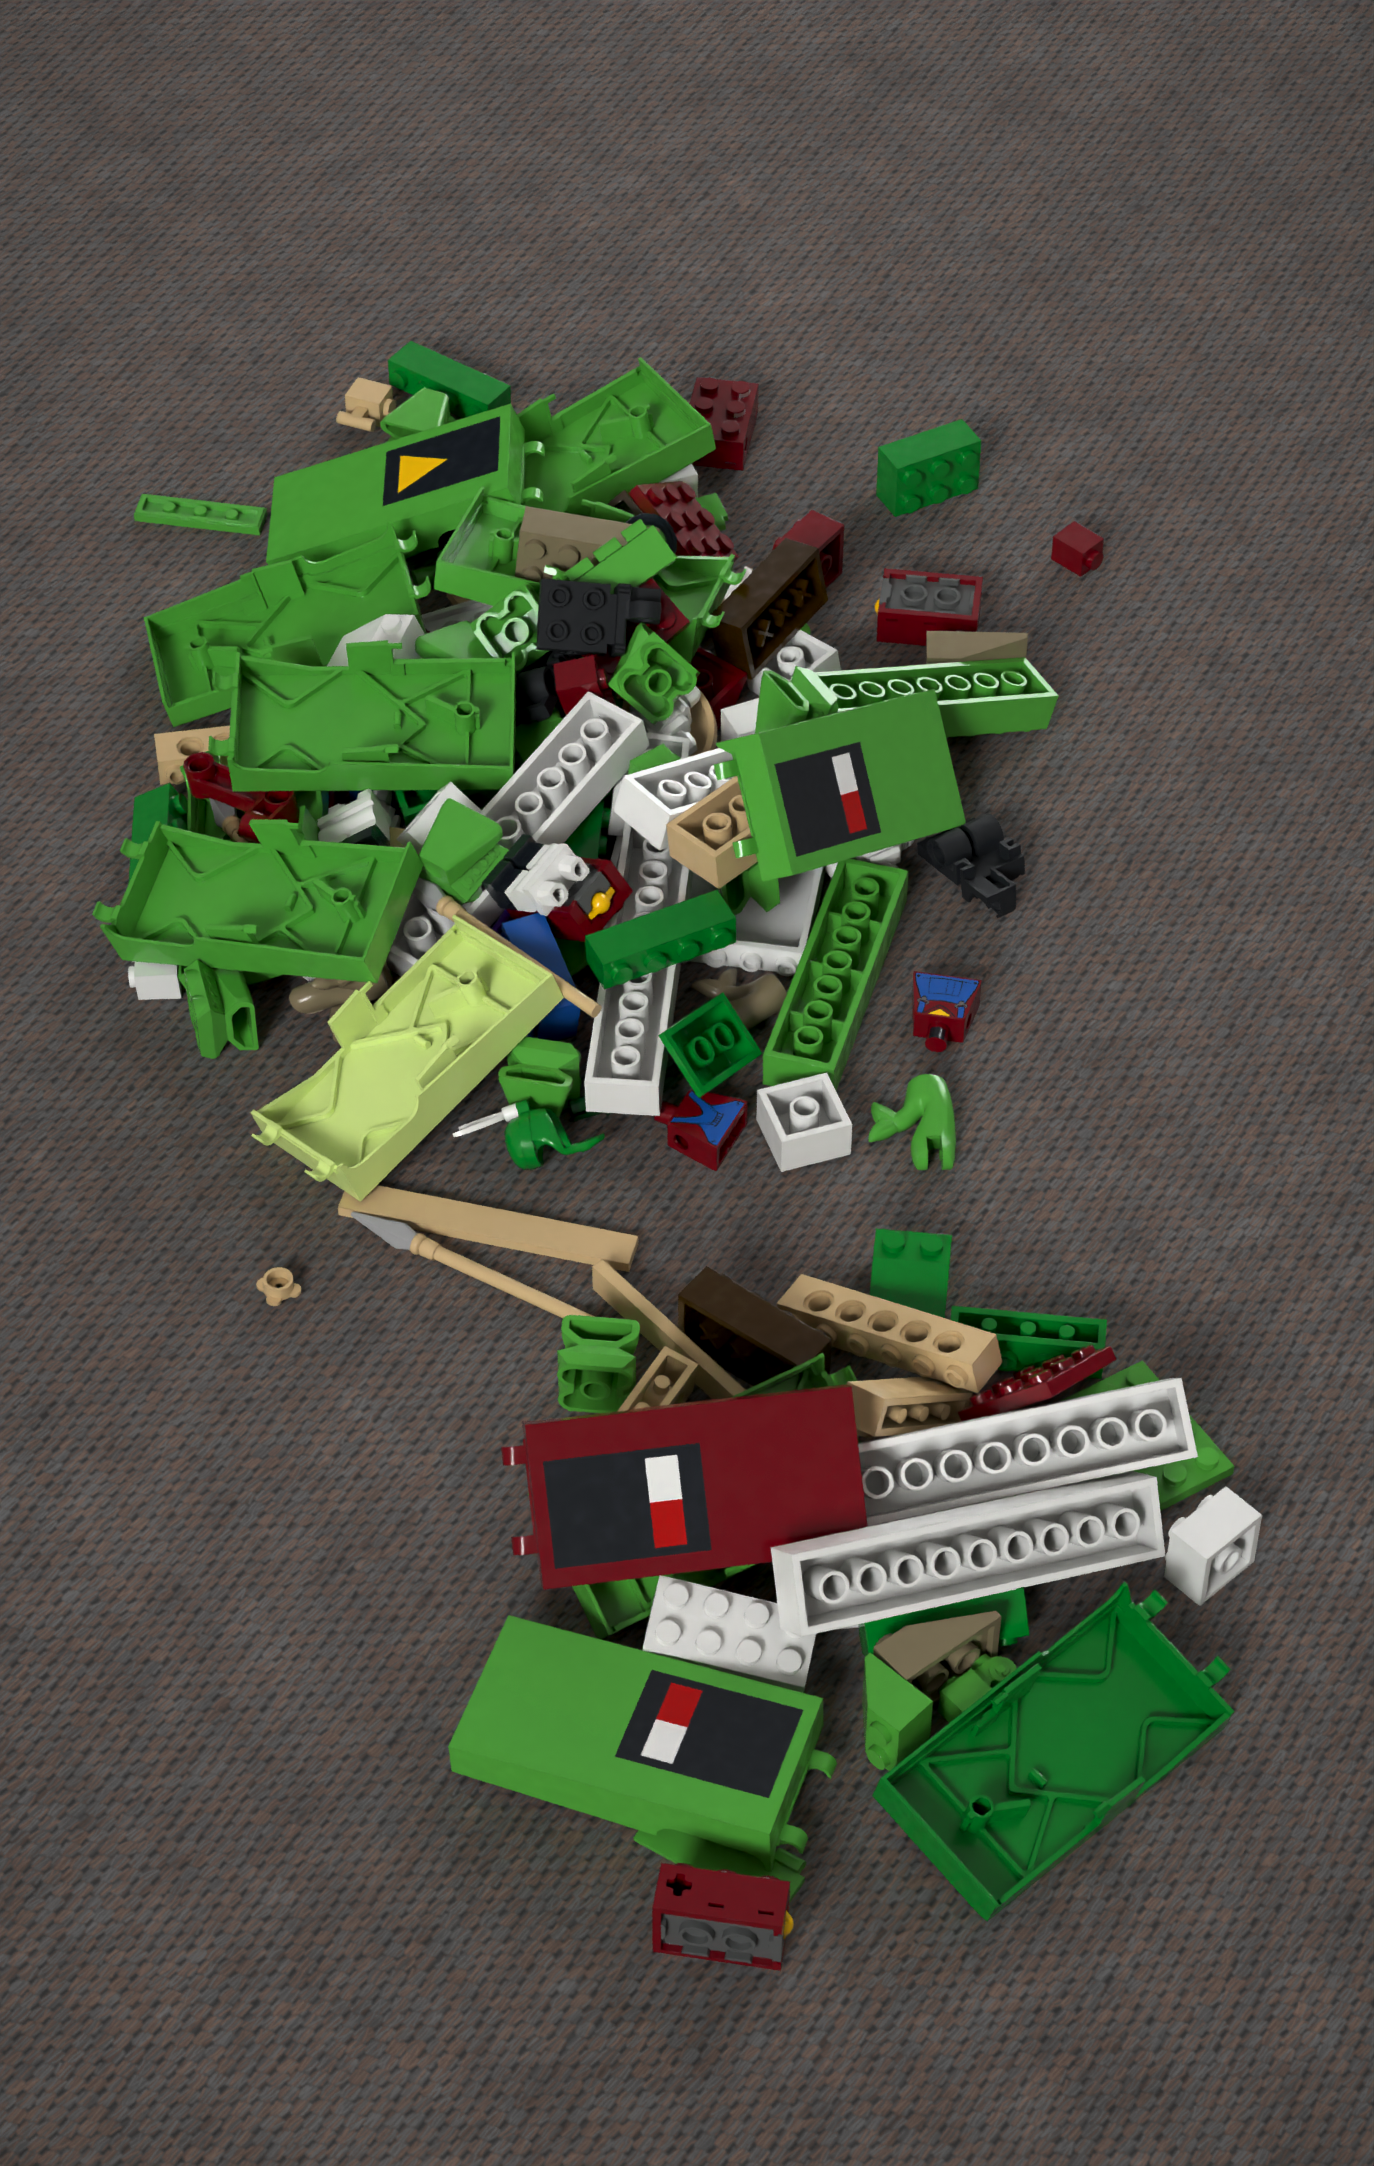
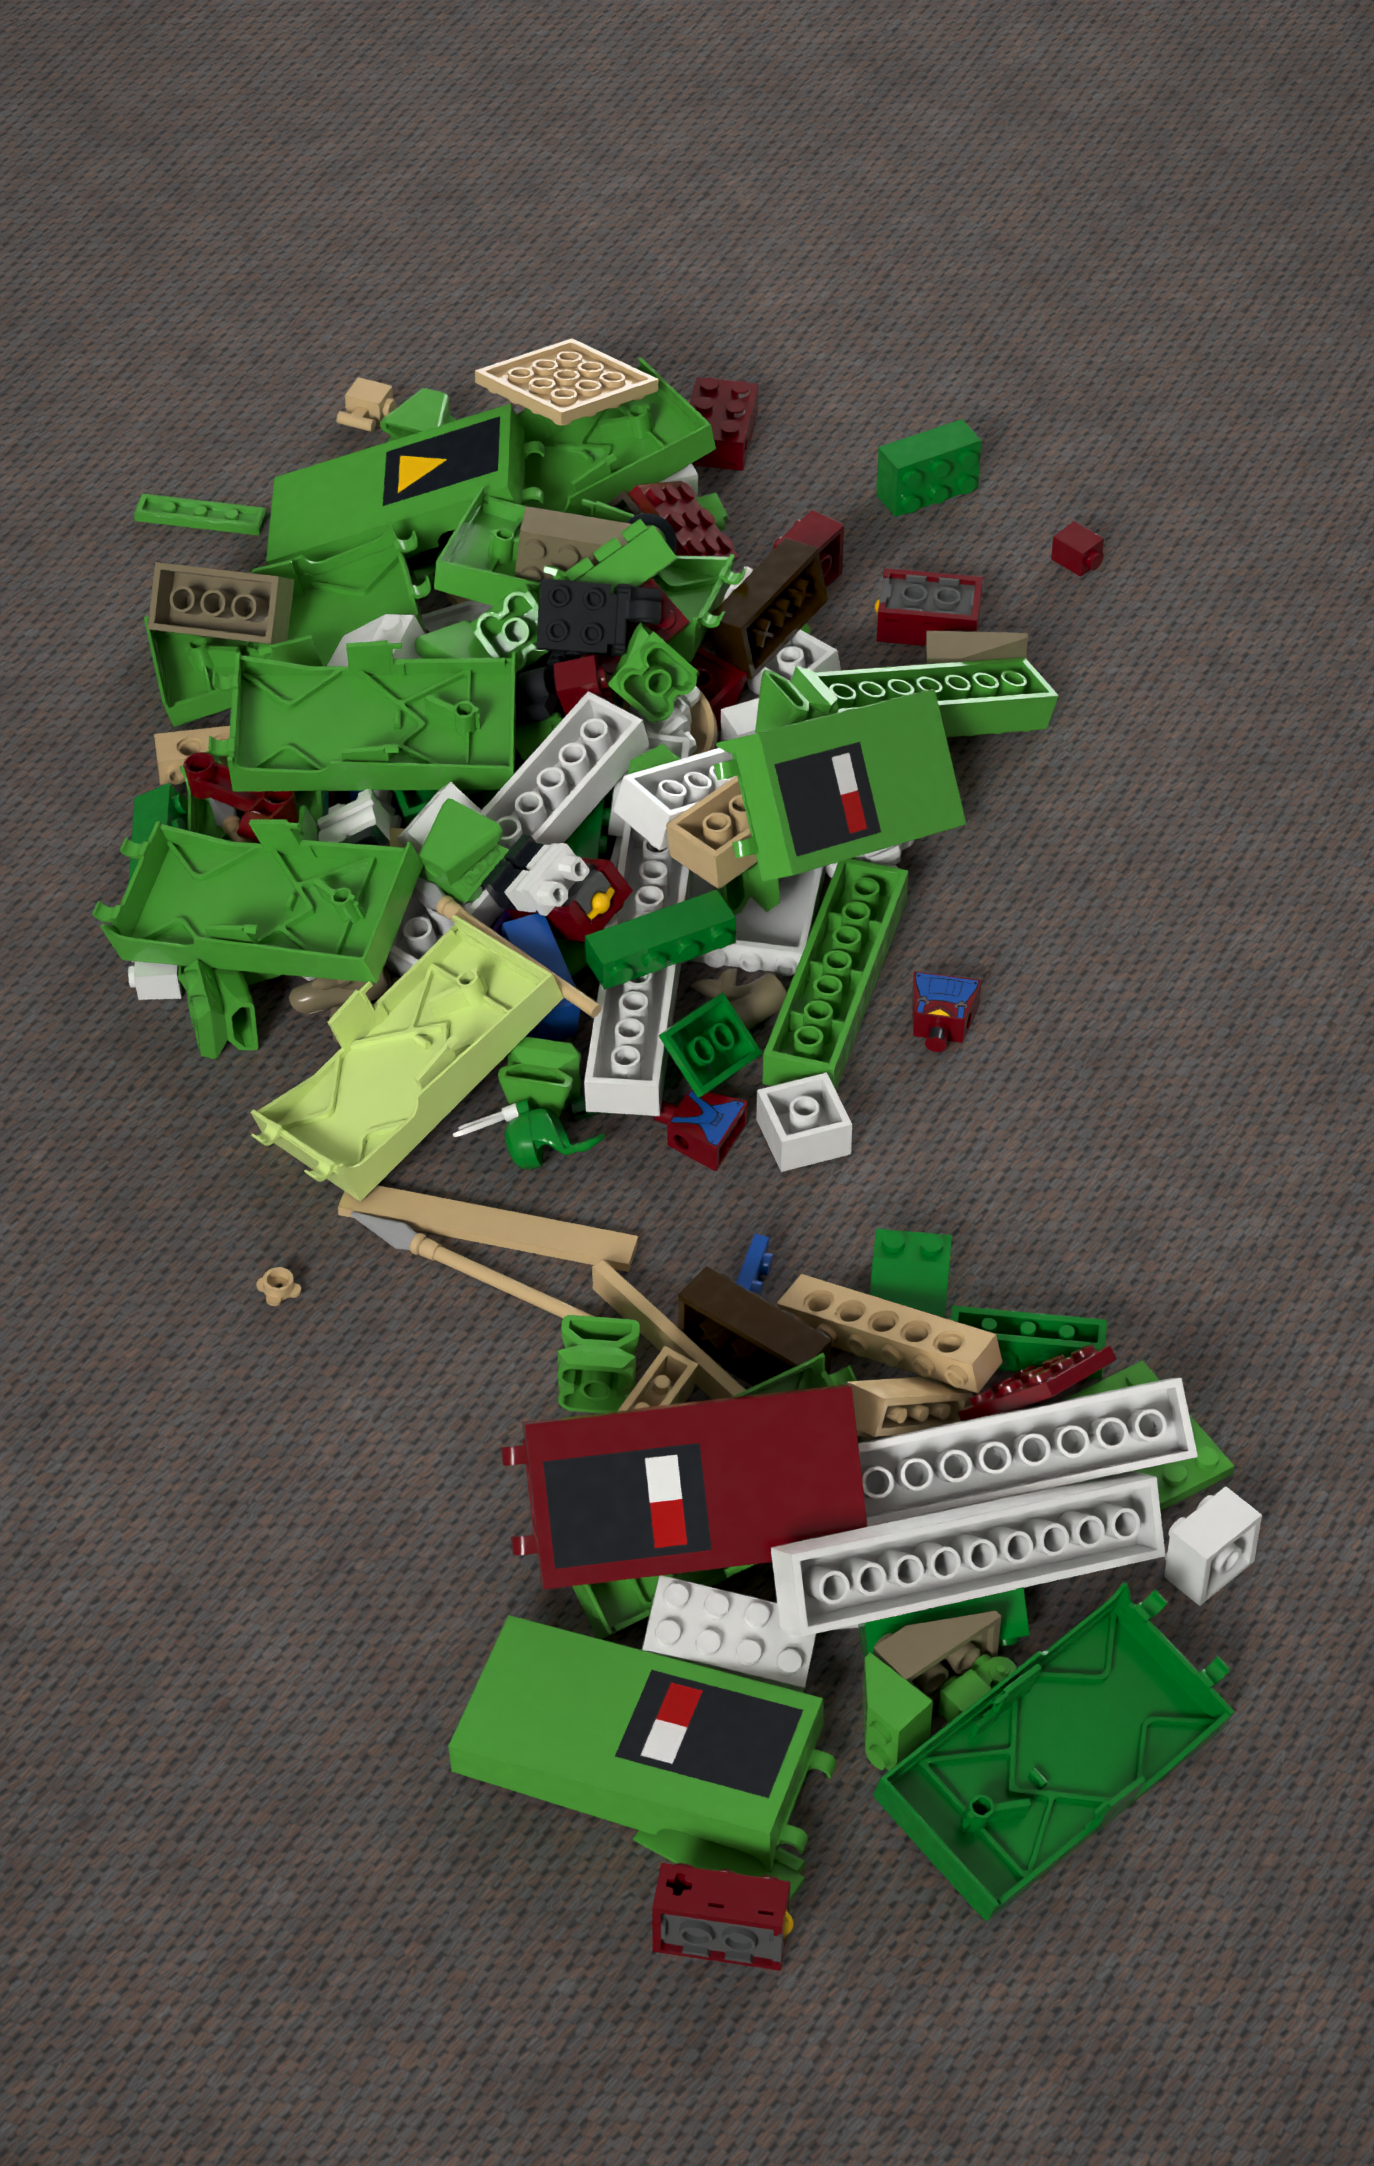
green brick [388,341,511,418] -> none
bright green piece [868,1074,956,1171] -> none
black plate [917,814,1025,918] -> none
none -> dark tan brick [147,562,294,645]
none -> tan plate [475,339,658,425]
none -> blue plate [736,1234,774,1296]

